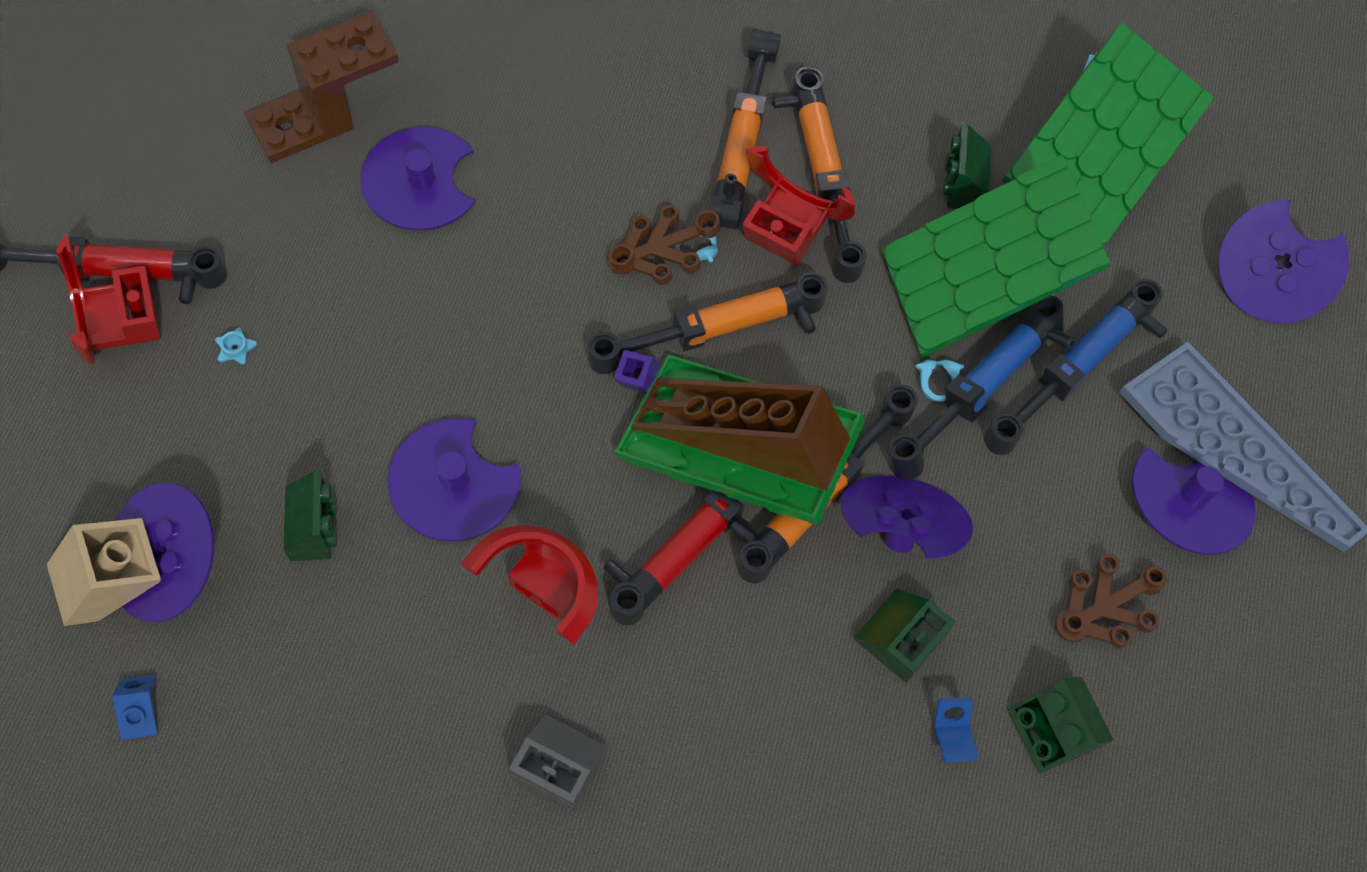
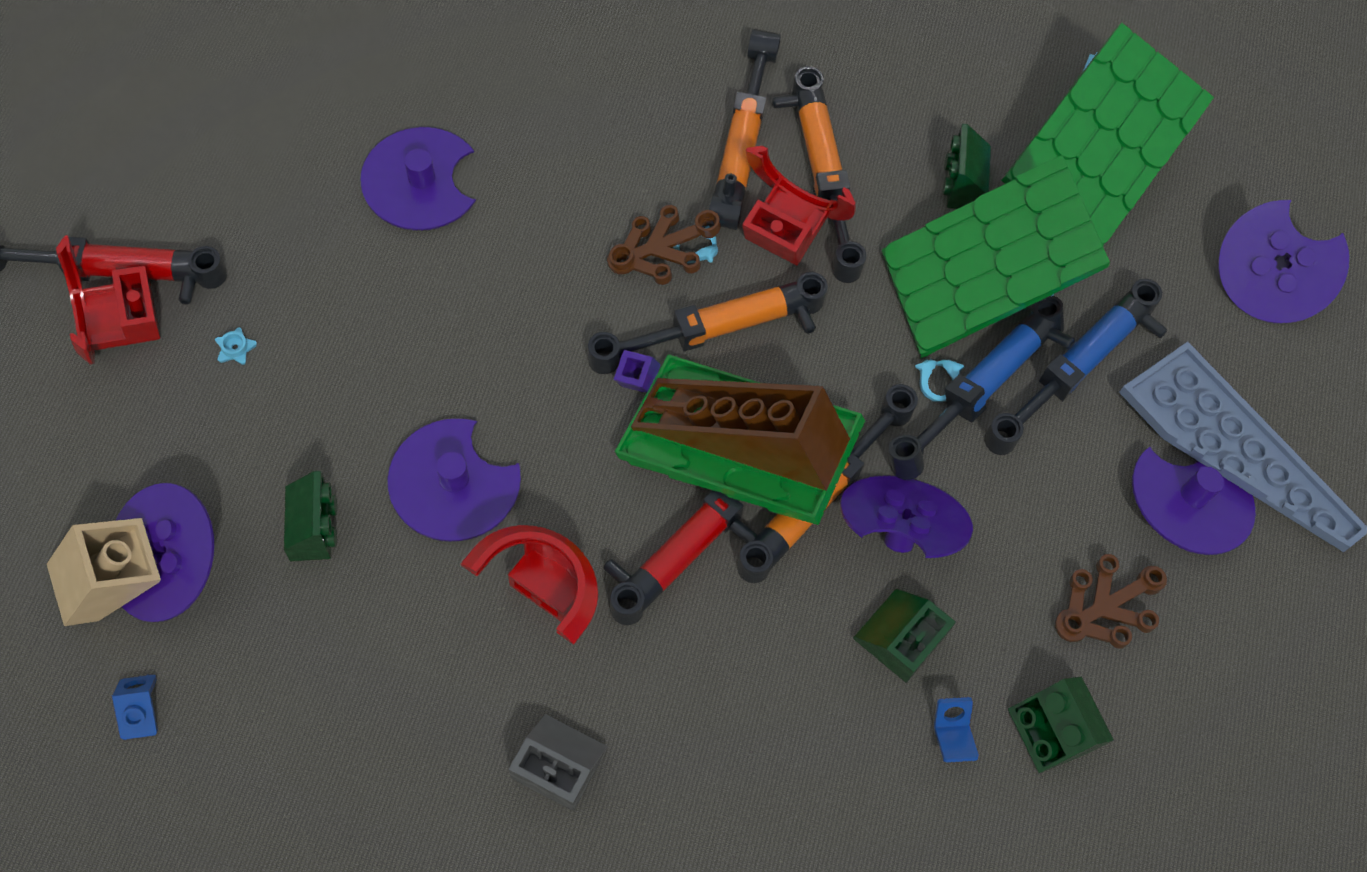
reddish brown bracket [245,11,399,164] -> none

